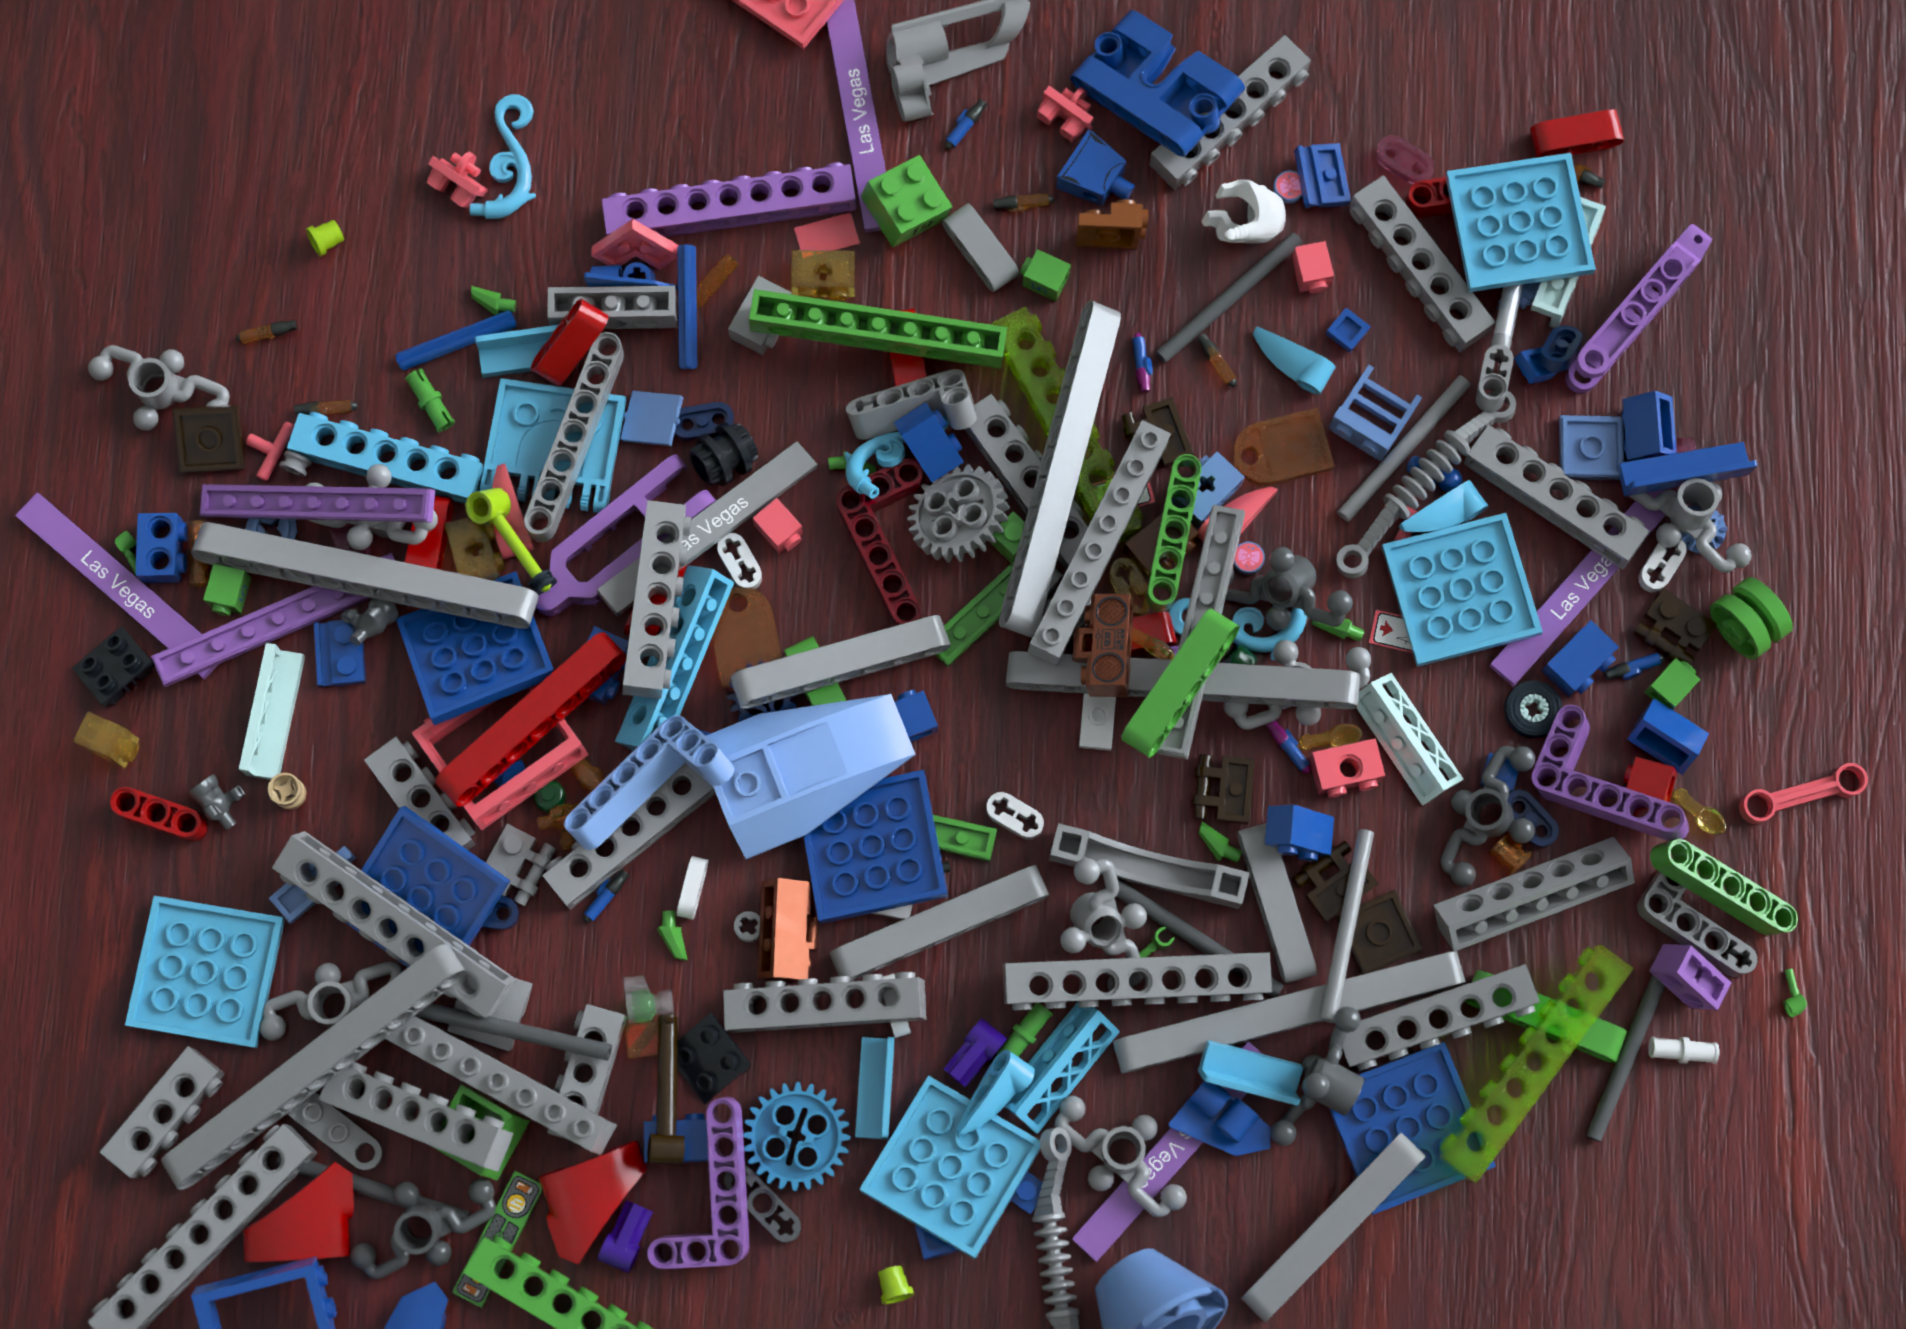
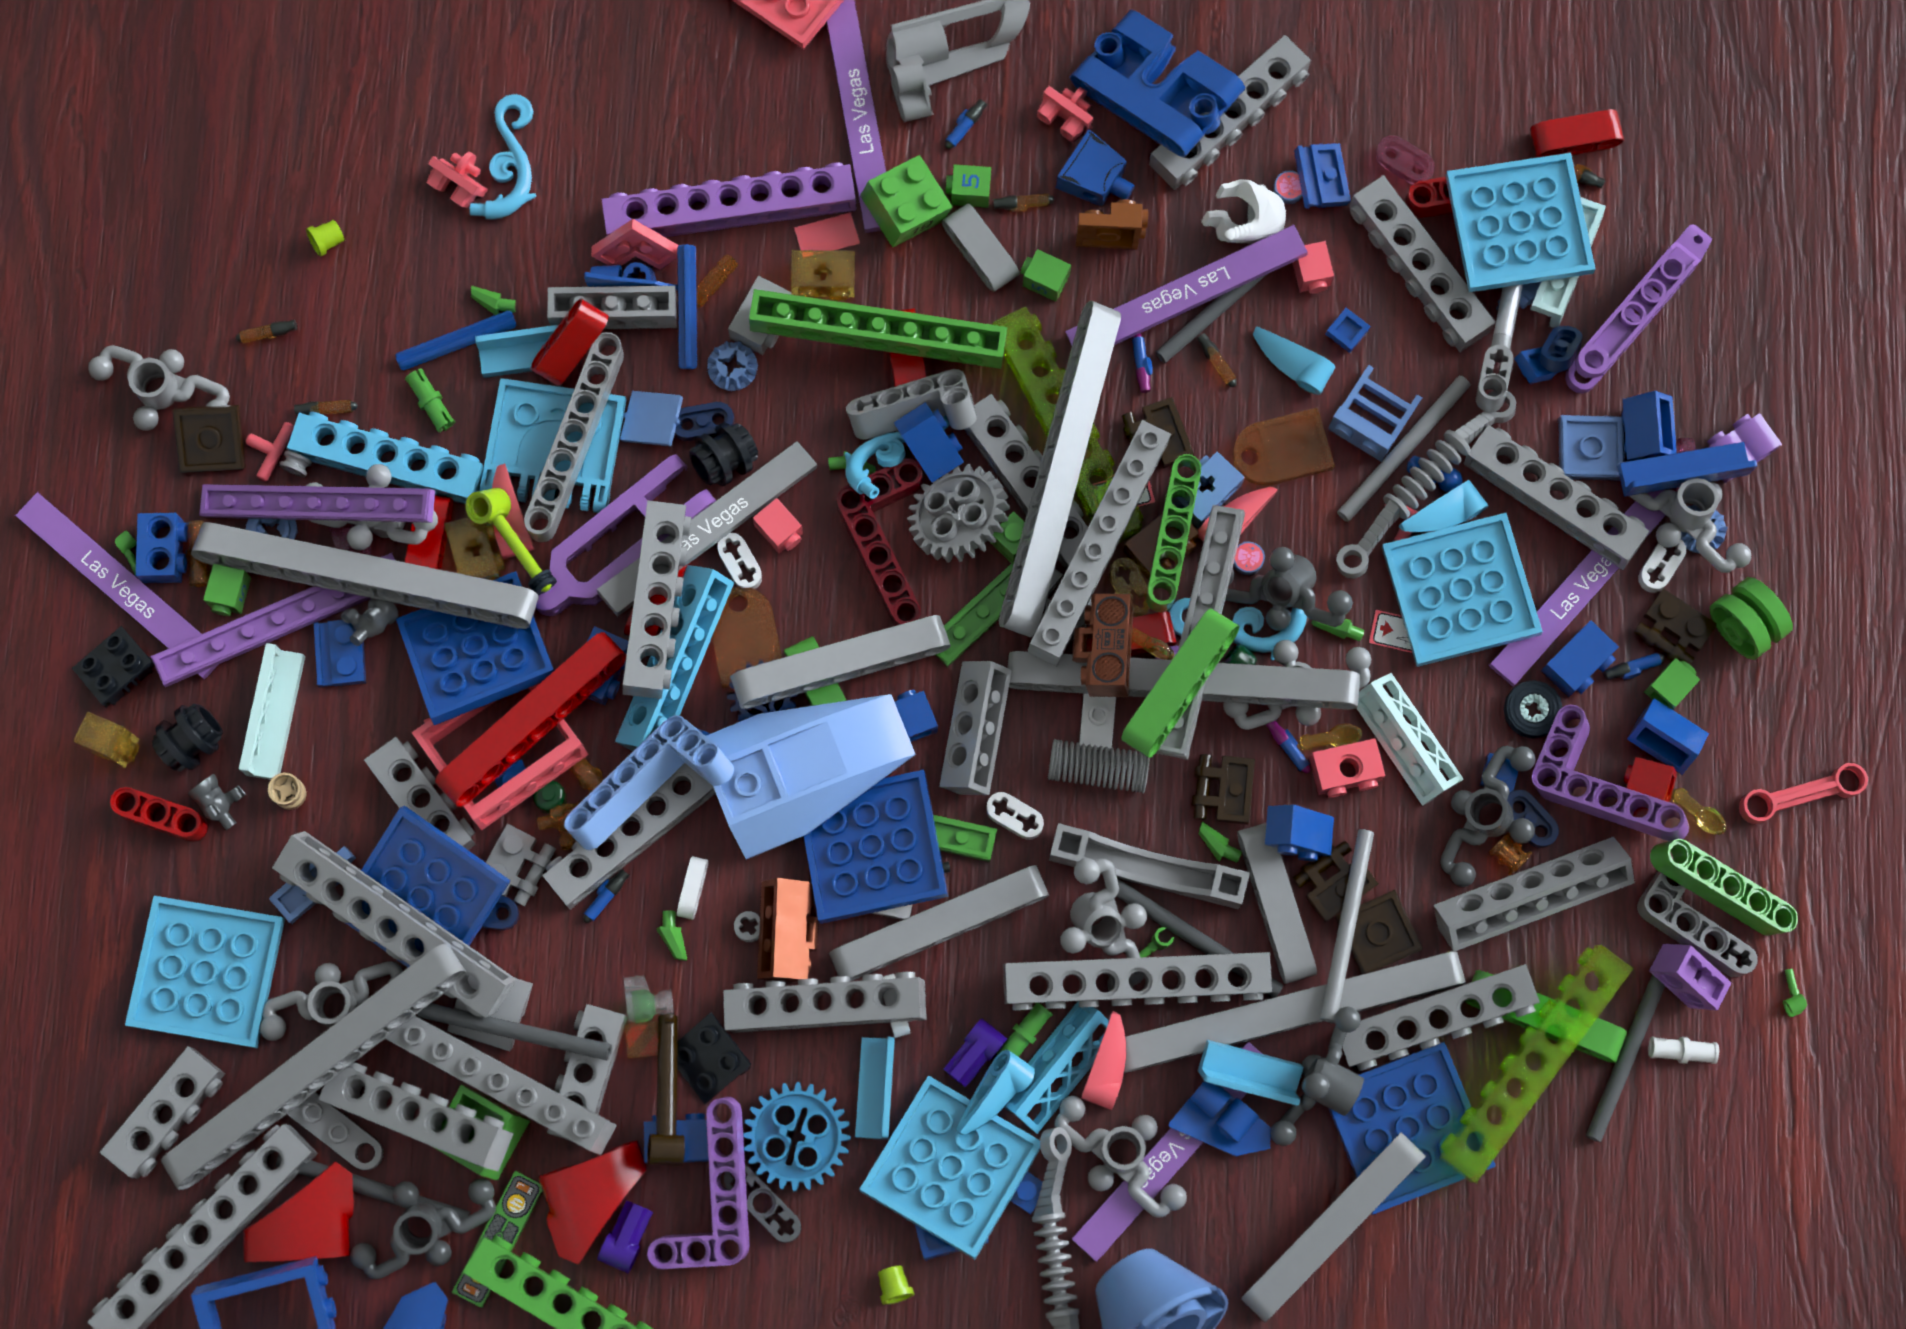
none -> black piece [152,703,223,772]
none -> medium blue gear [707,341,758,391]
none -> light grey brick [939,661,1012,795]
none -> bright green brick [946,165,991,208]
none -> light grey piece [1048,739,1150,794]
none -> medium lavender tile [1065,225,1308,346]
none -> coral piece [1081,1011,1126,1110]
none -> medium lavender brick [1707,413,1782,483]

